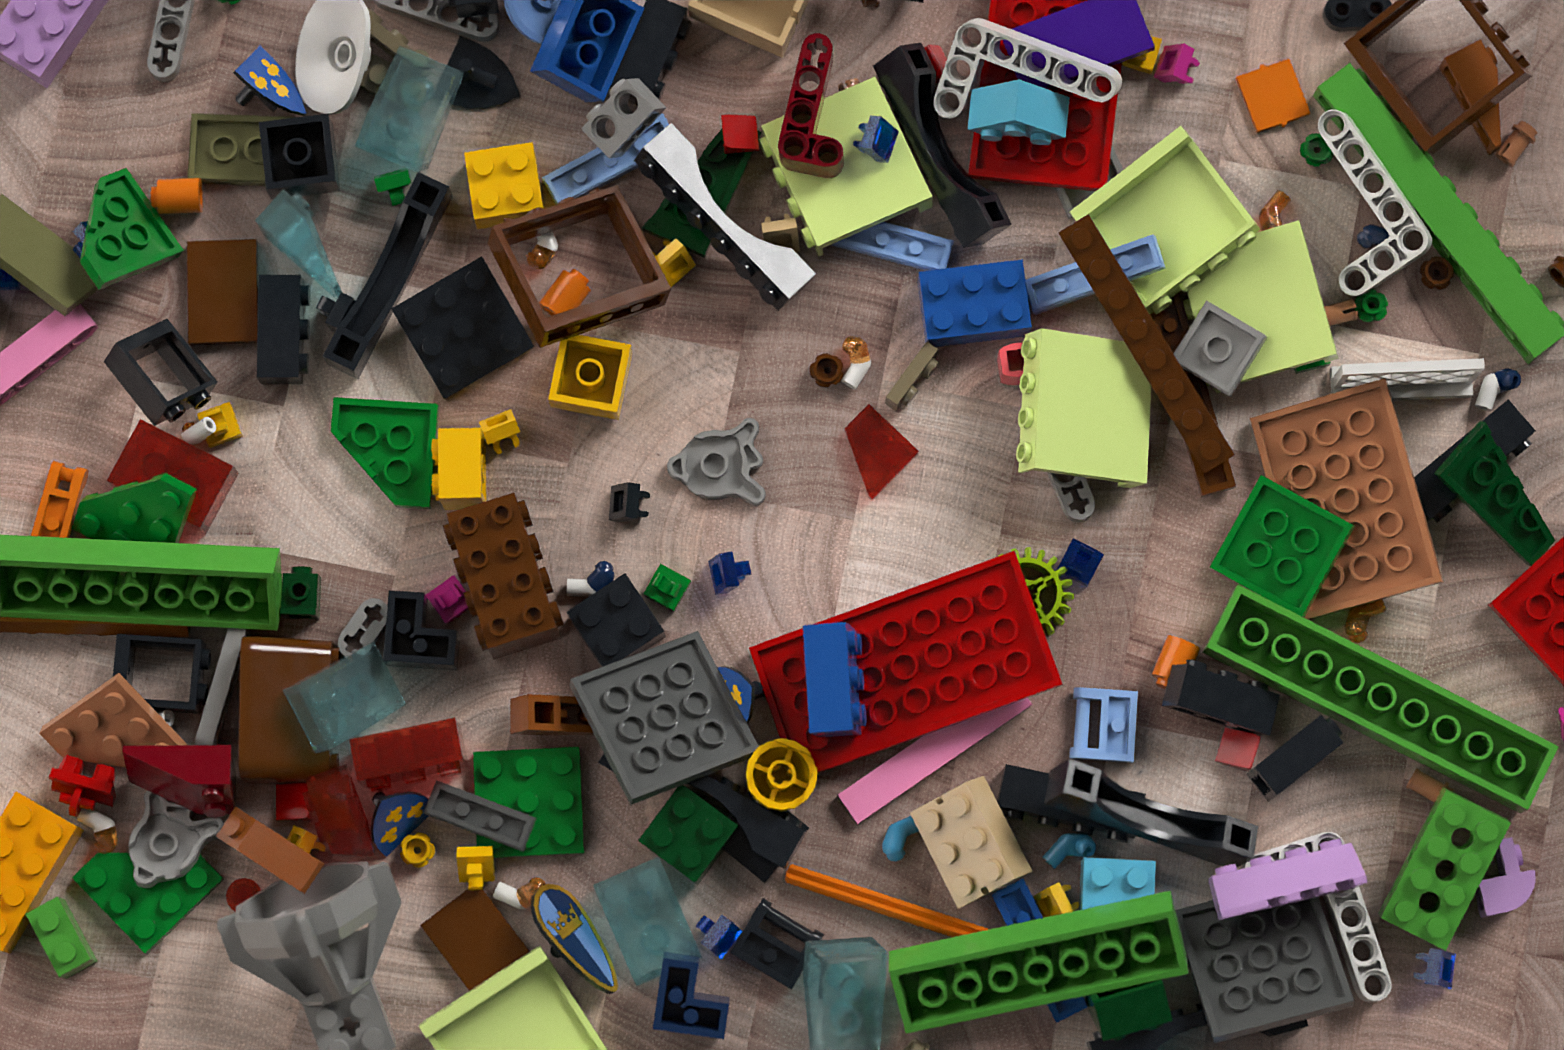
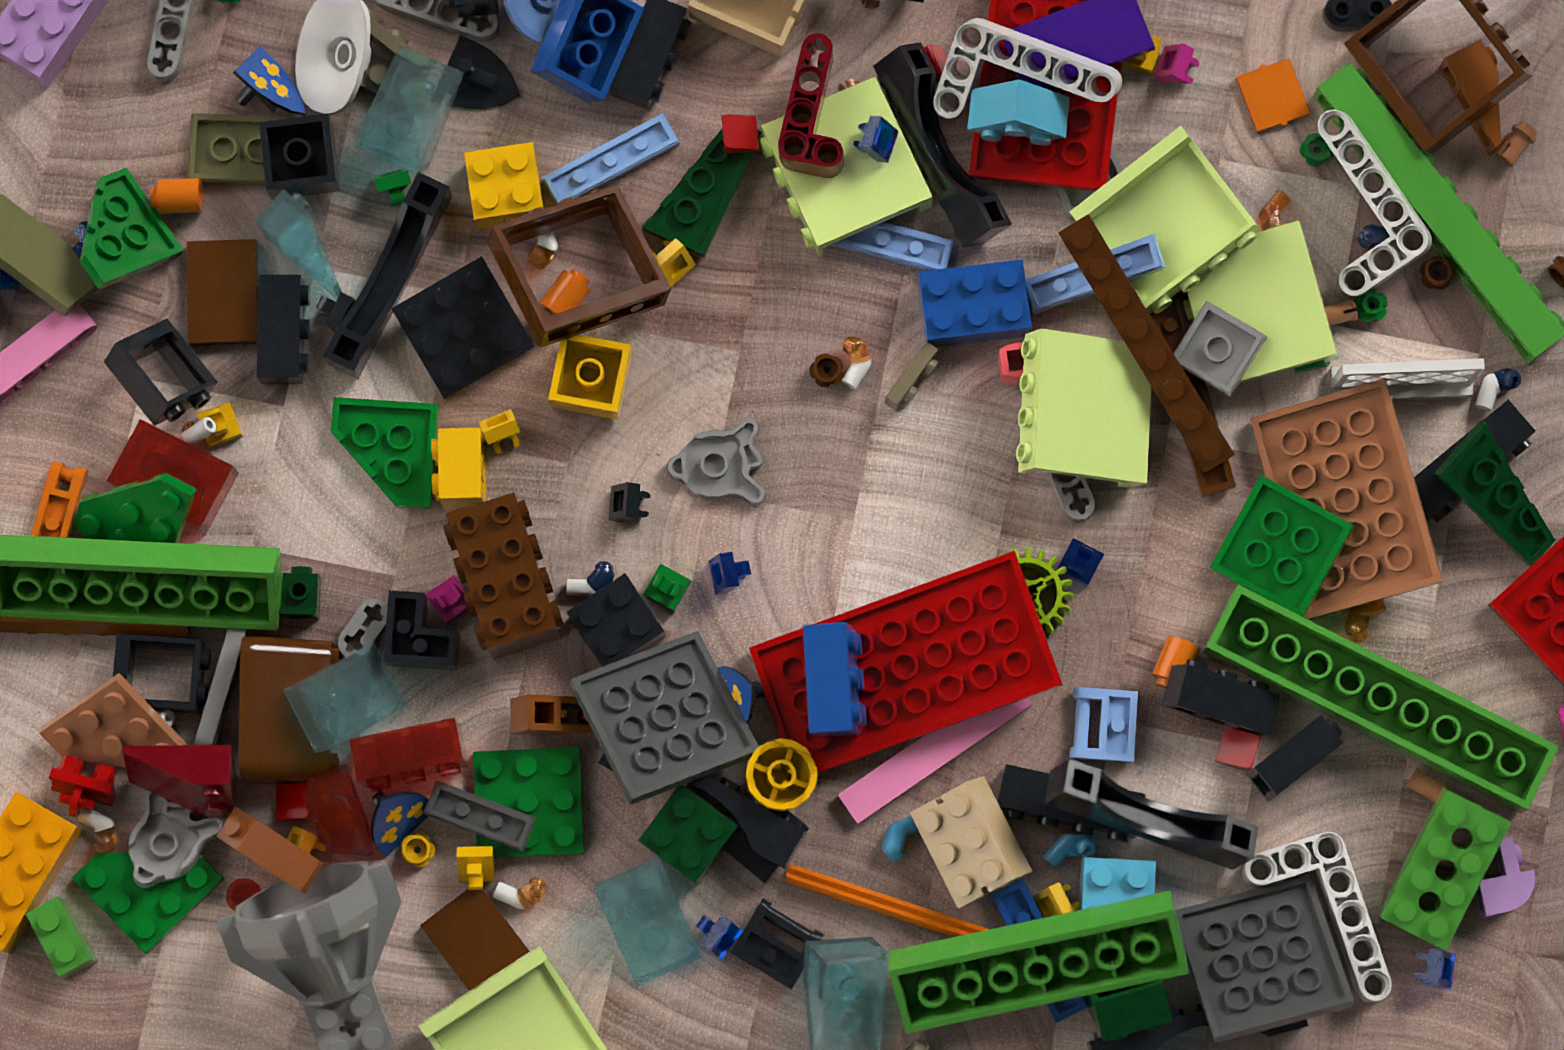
shield [530,884,618,994] -> none
light grey brick [581,78,666,158] -> none
arch [633,123,816,311] -> none
dark blue brick [653,952,730,1039] -> none
tan tile [761,214,800,252] -> none
clear red wing [844,404,919,501] -> none
lavender wedge [1208,839,1368,921] -> none

